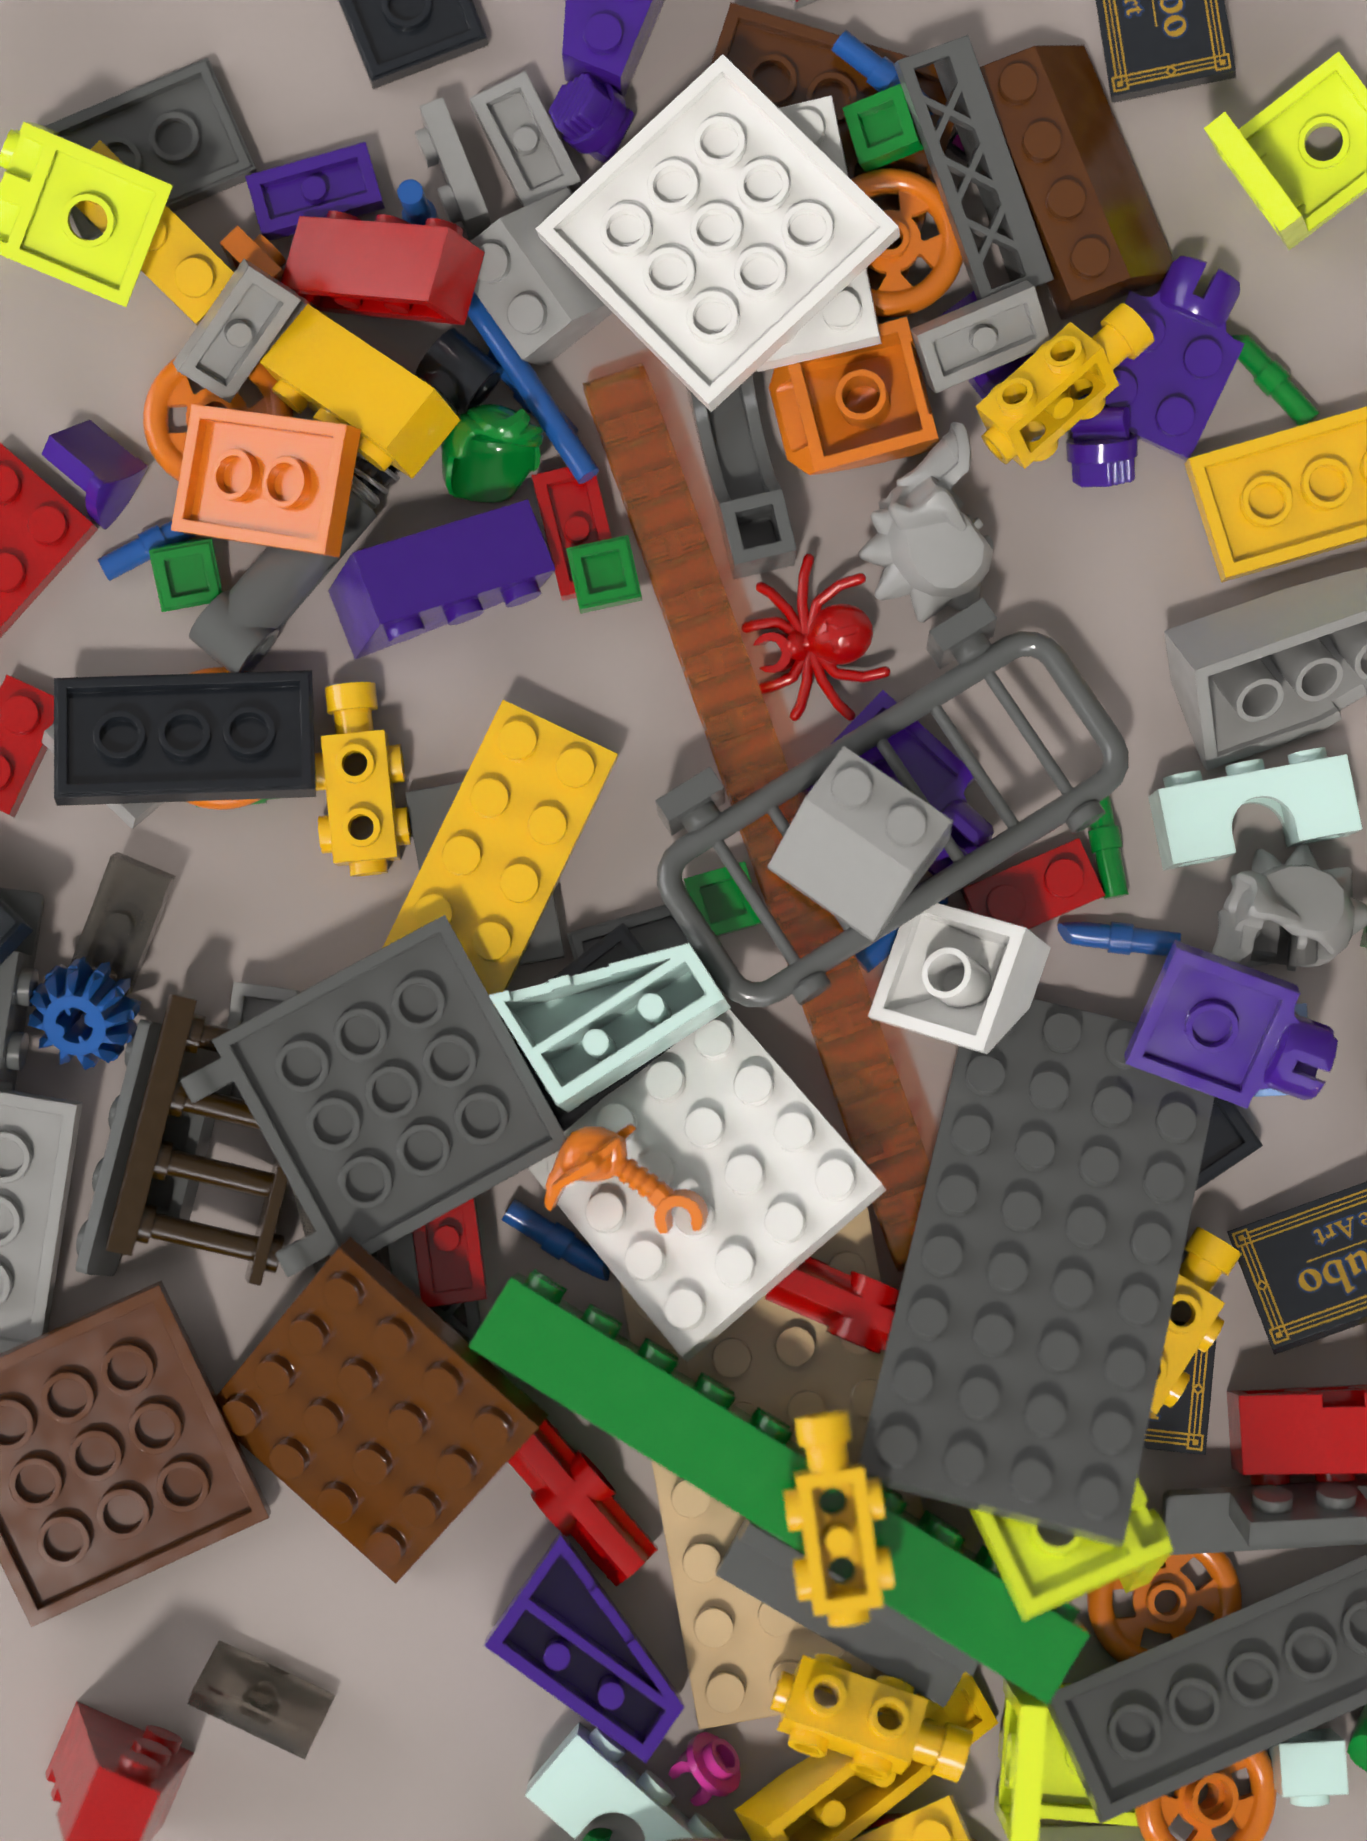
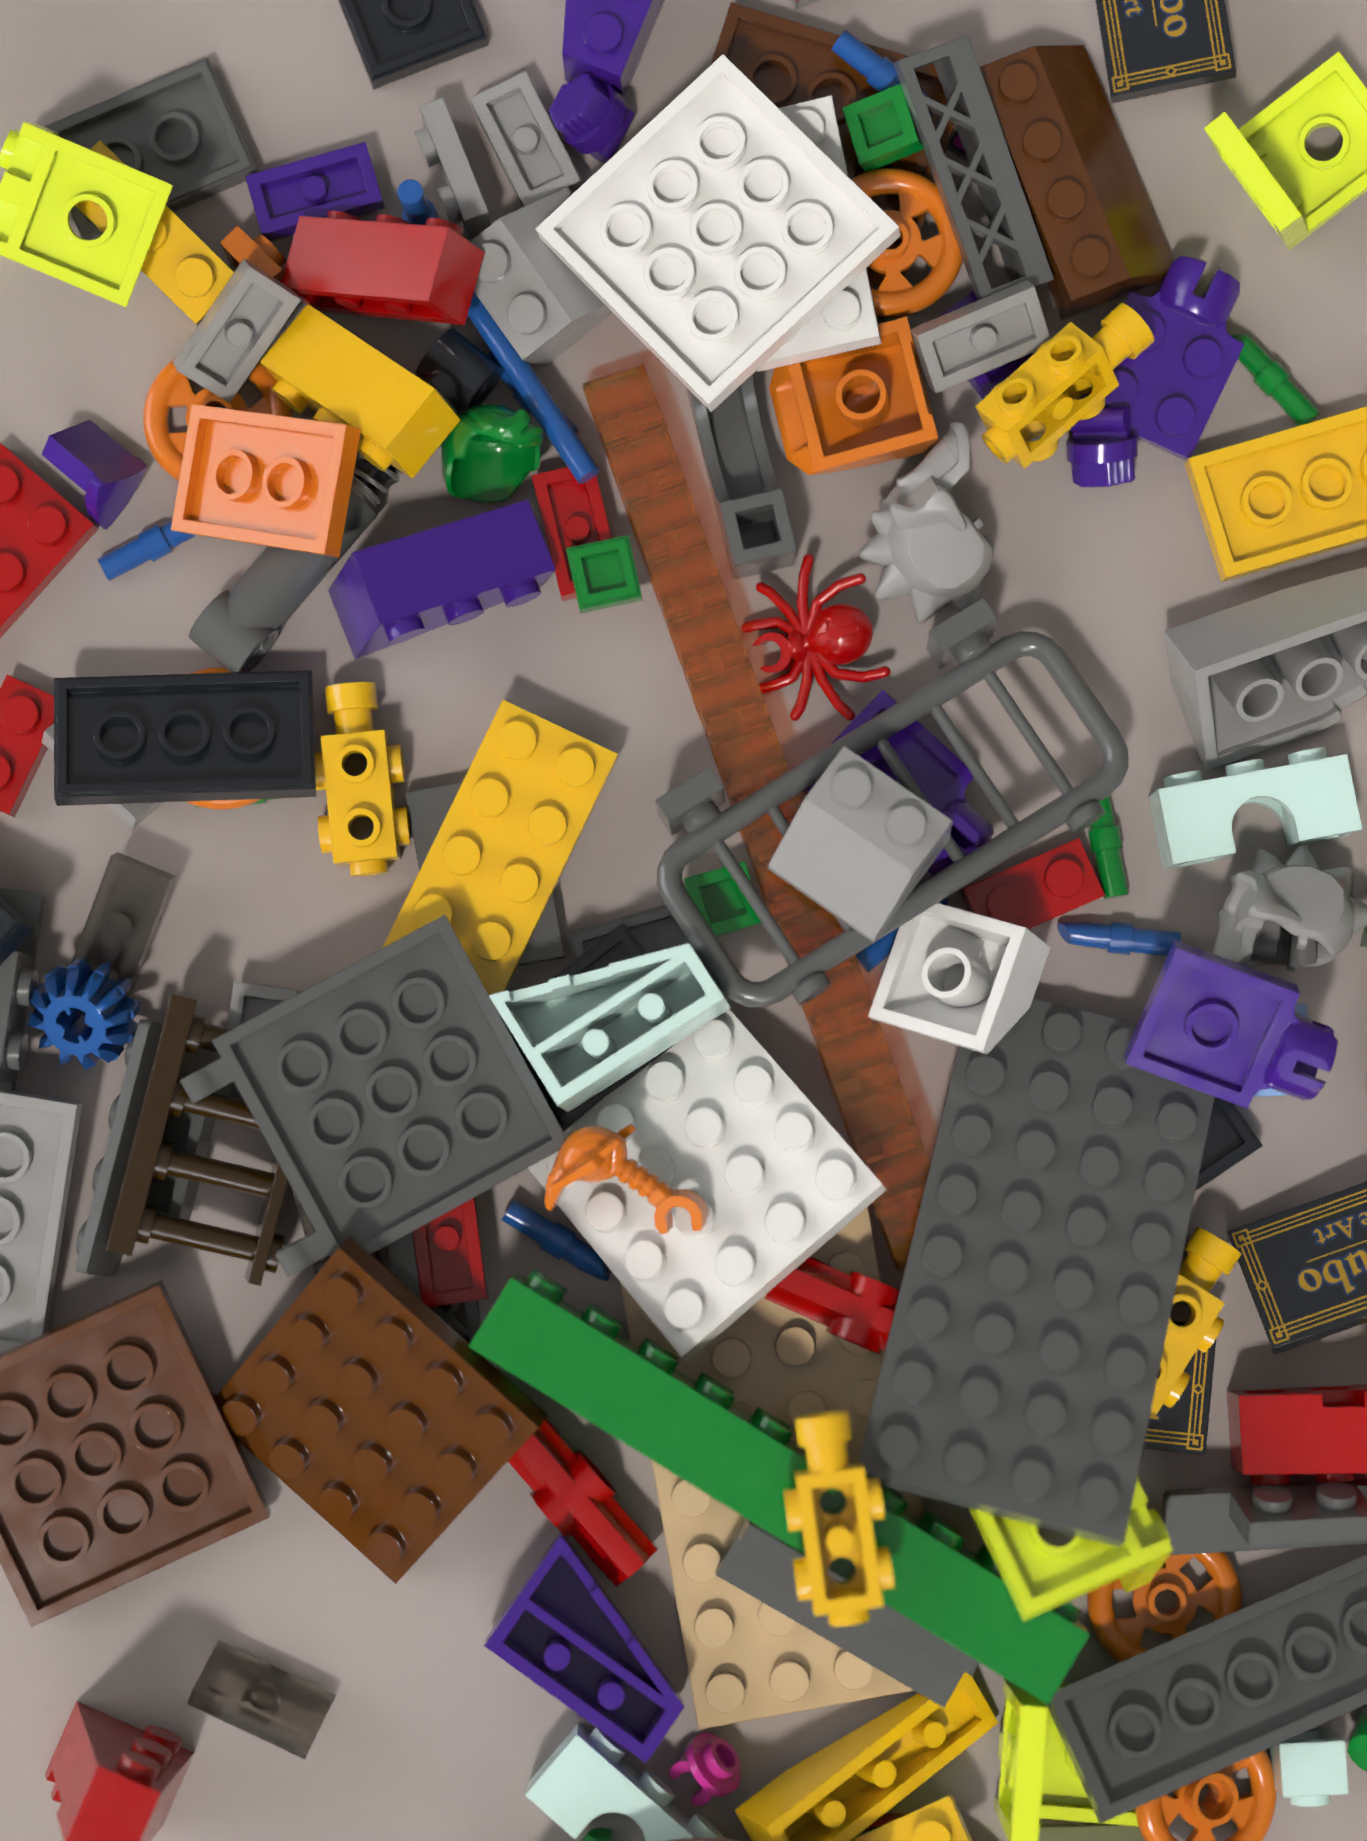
green tile [149,537,223,612] -> none
yellow brick [770,1653,973,1783] -> none

